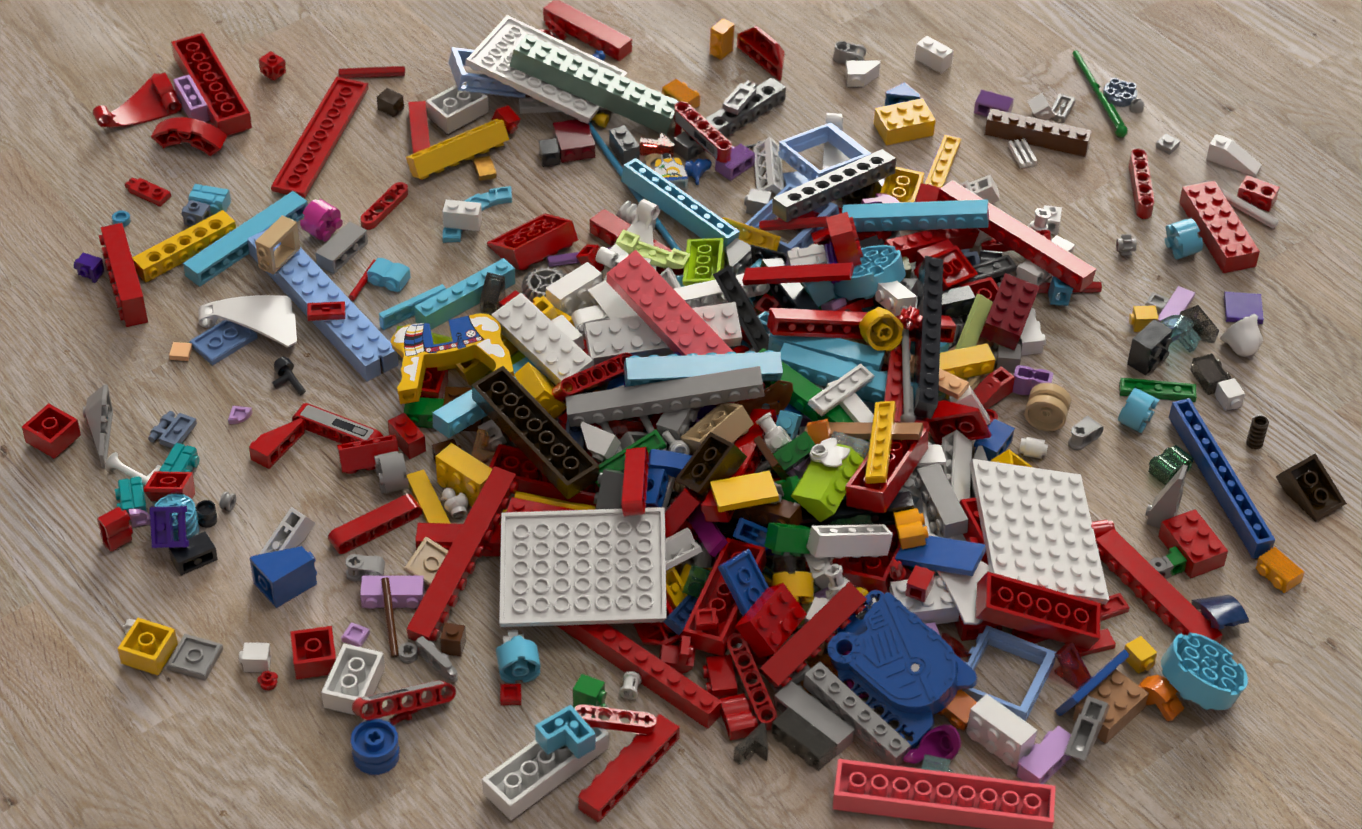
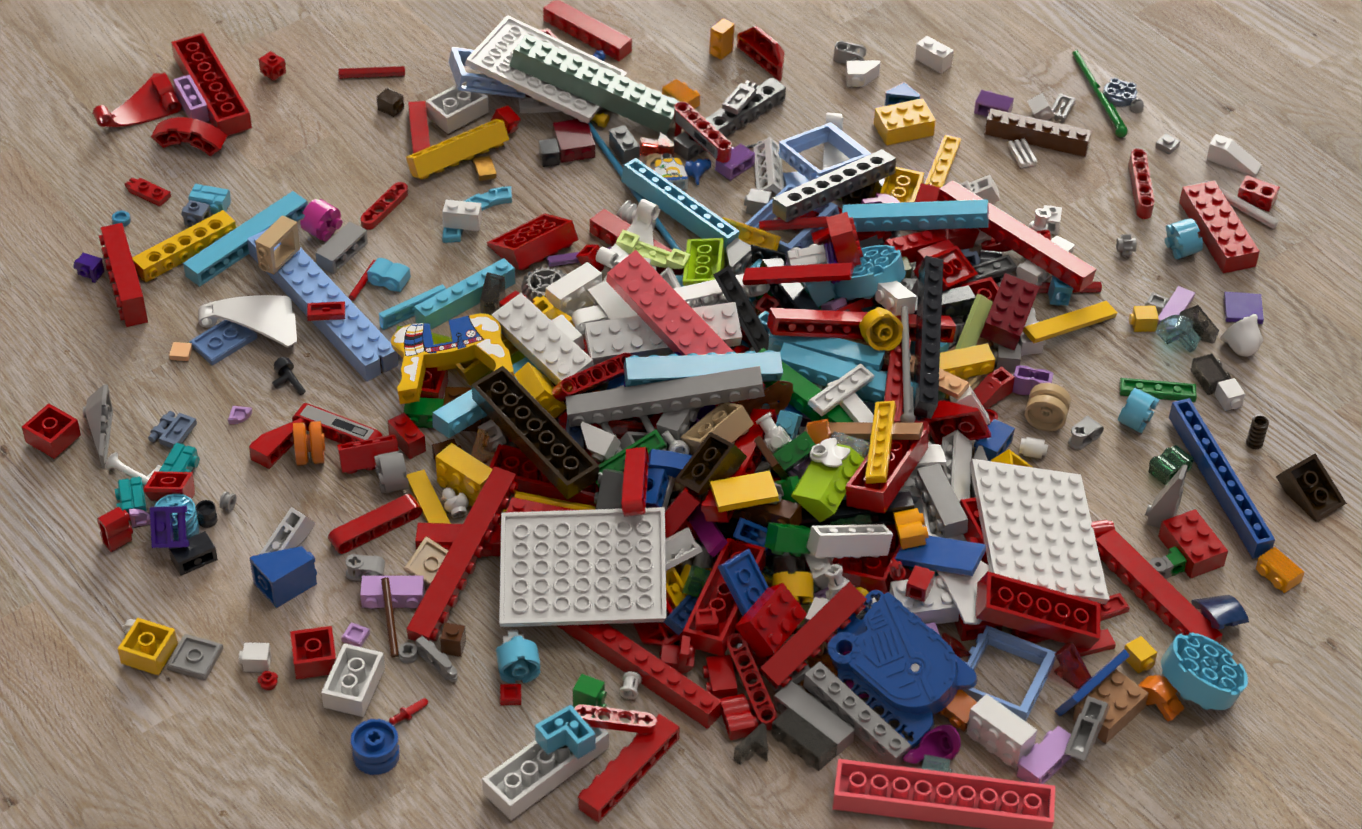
red plate [271,77,368,199] -> none
red beam [352,680,456,720] -> none
red gear [545,19,567,40] -> none
red gear [898,306,923,331] -> none
black brick [1127,319,1173,375] -> none
none -> orange wheel [293,421,325,466]
none -> yellow tile [1023,301,1118,343]

